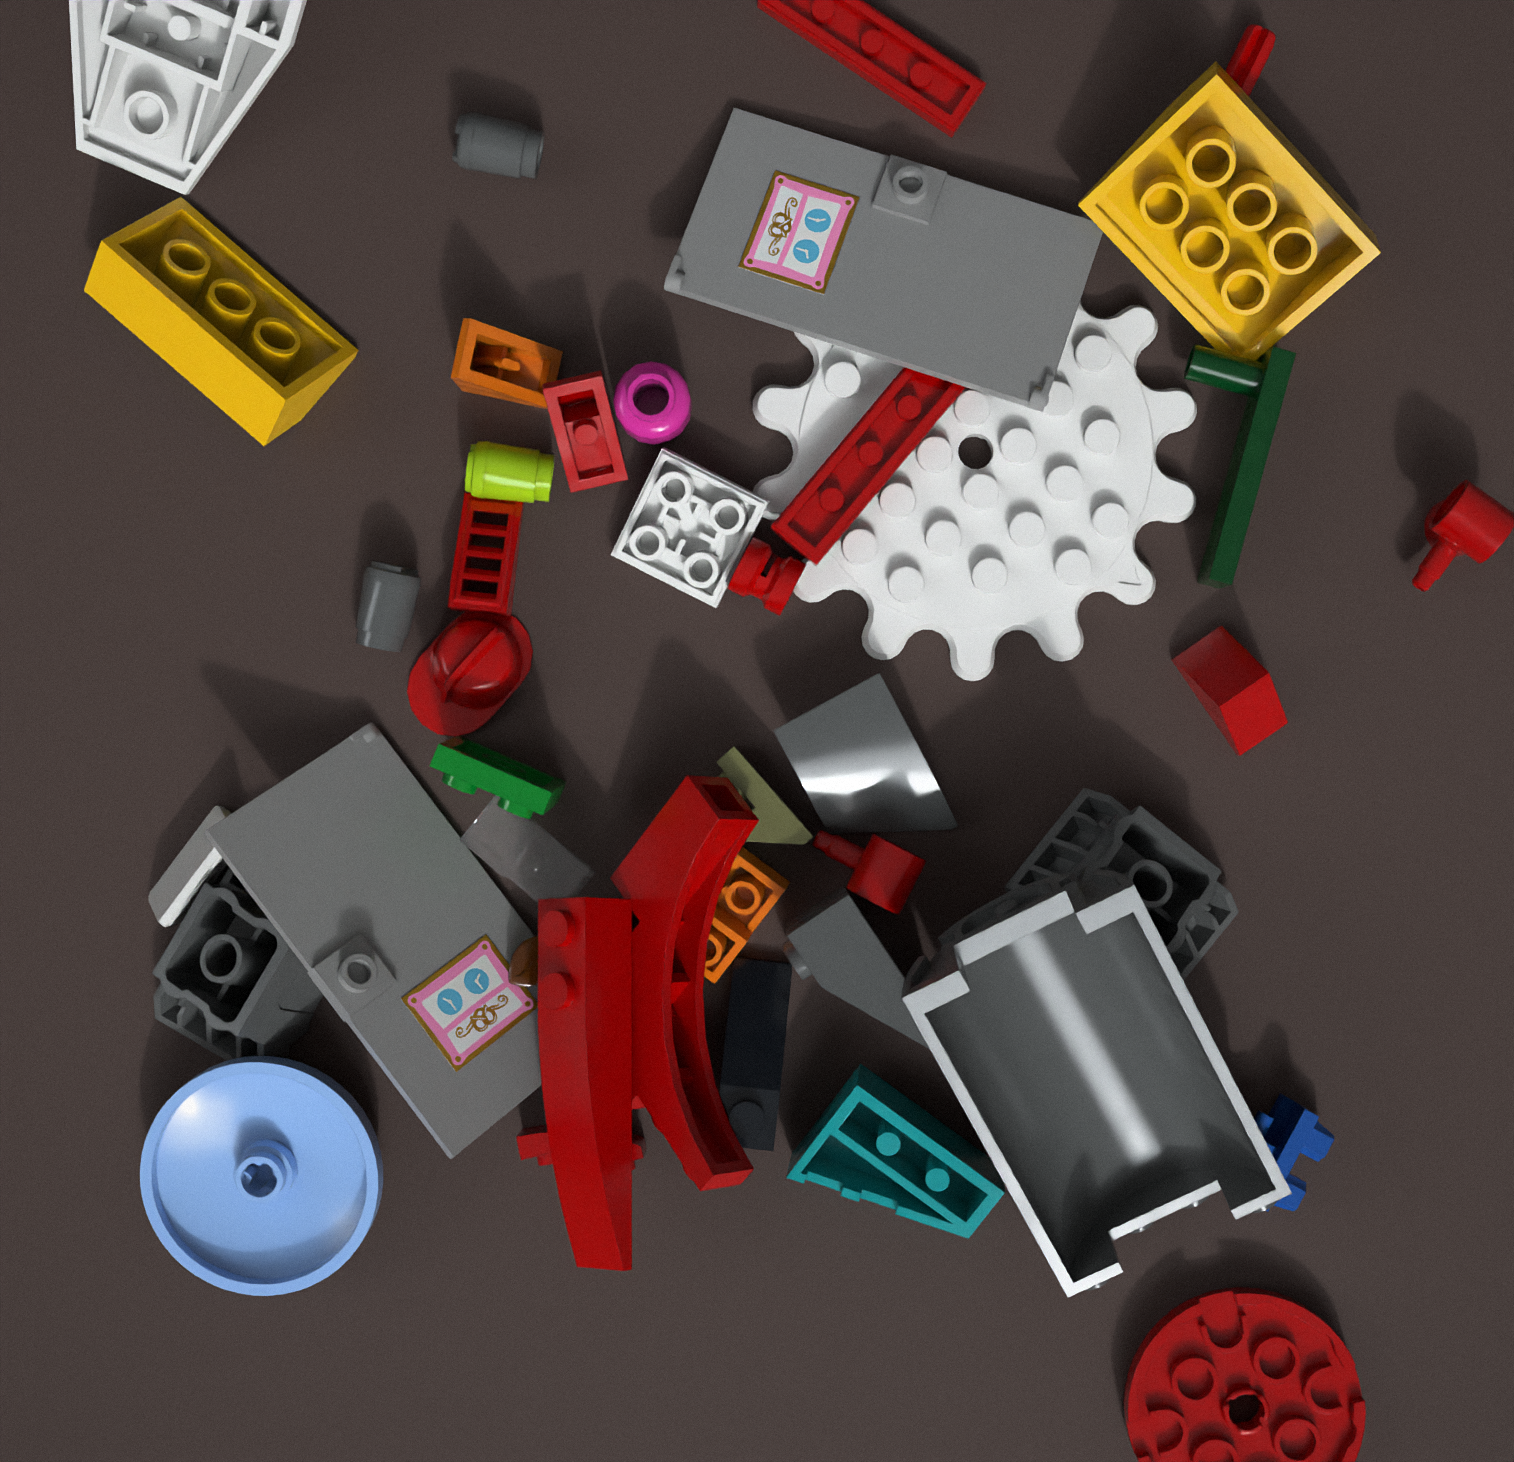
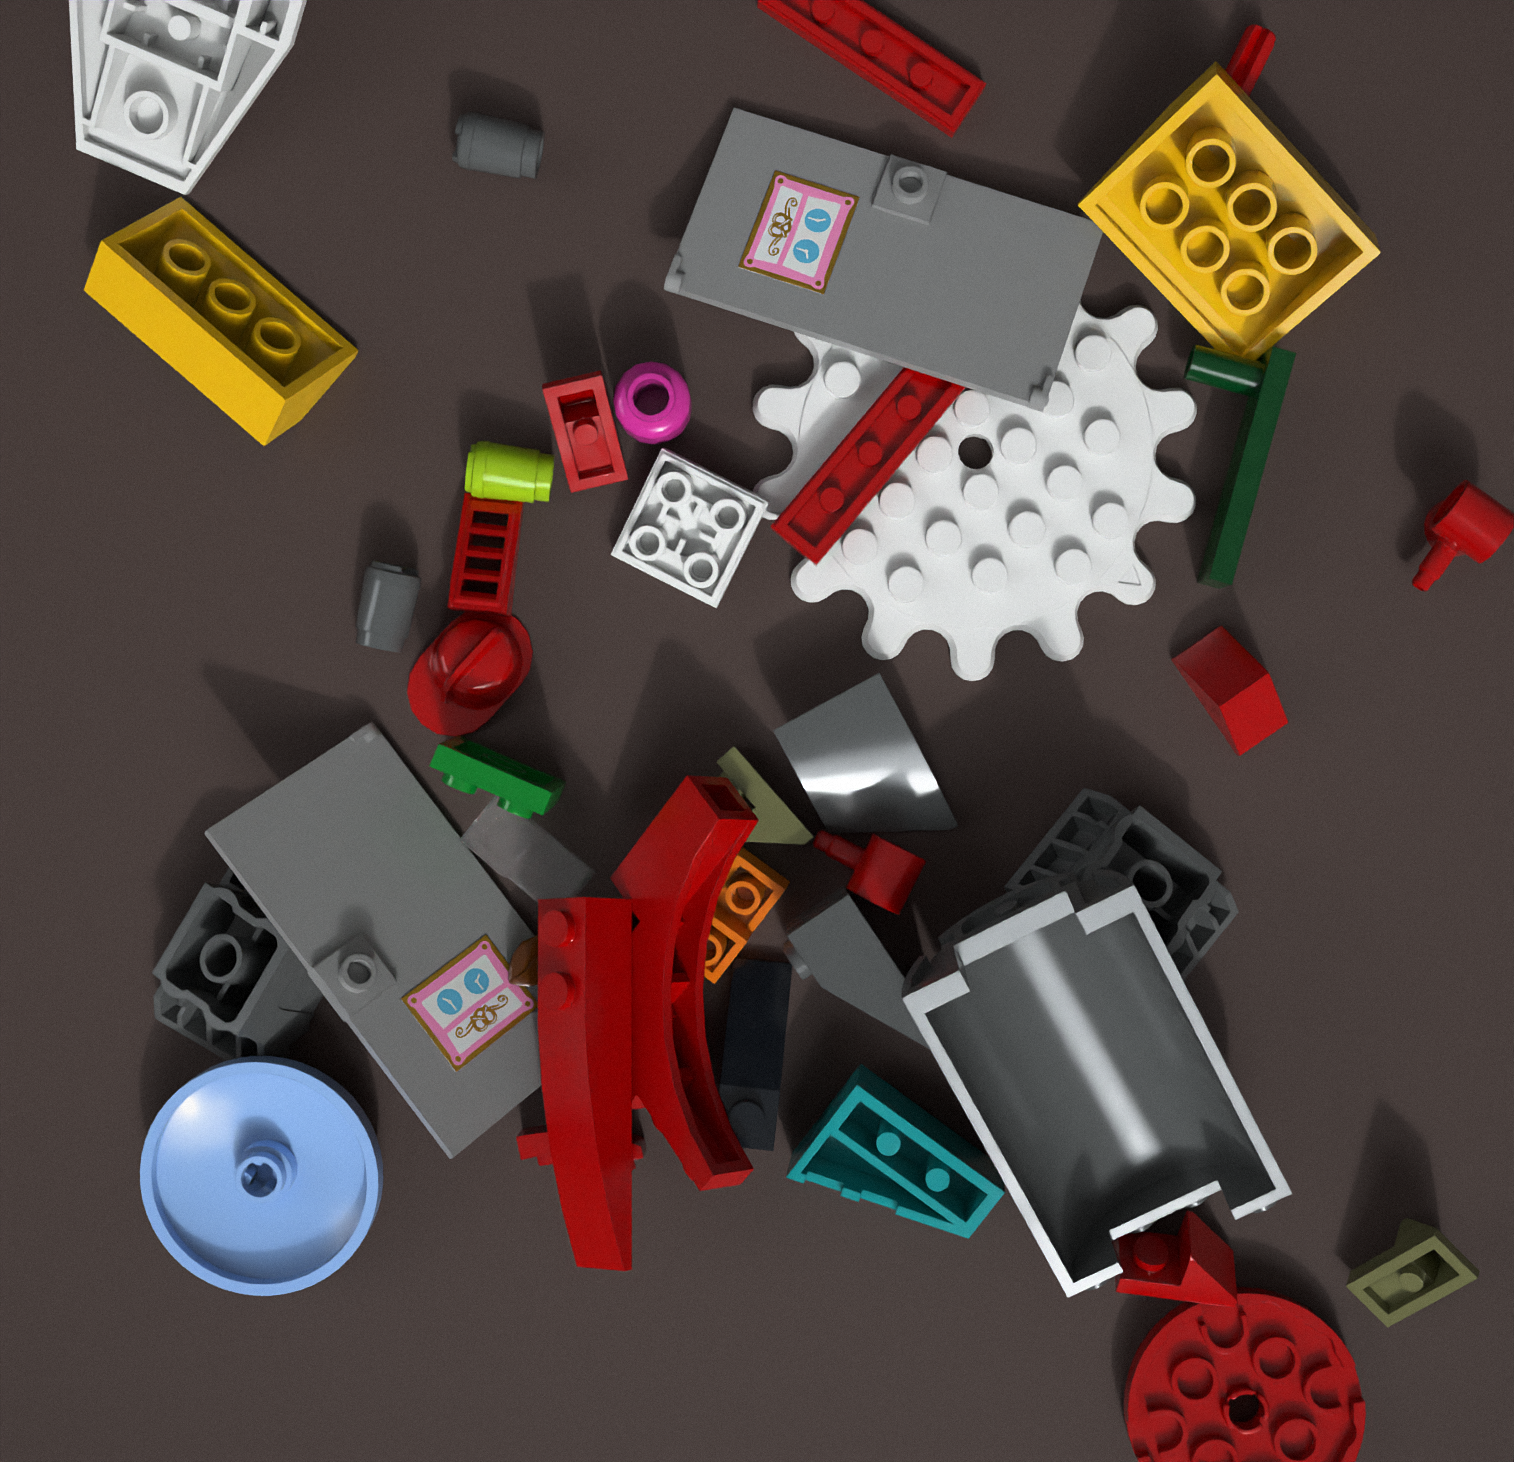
white slope [148,805,232,927] -> none
orange slope [450,318,563,409] -> none
red wheel [727,537,807,616] -> none
blue hips [1254,1093,1335,1212] -> none
none -> red slope [1114,1210,1237,1308]
none -> olive slope [1346,1218,1480,1328]

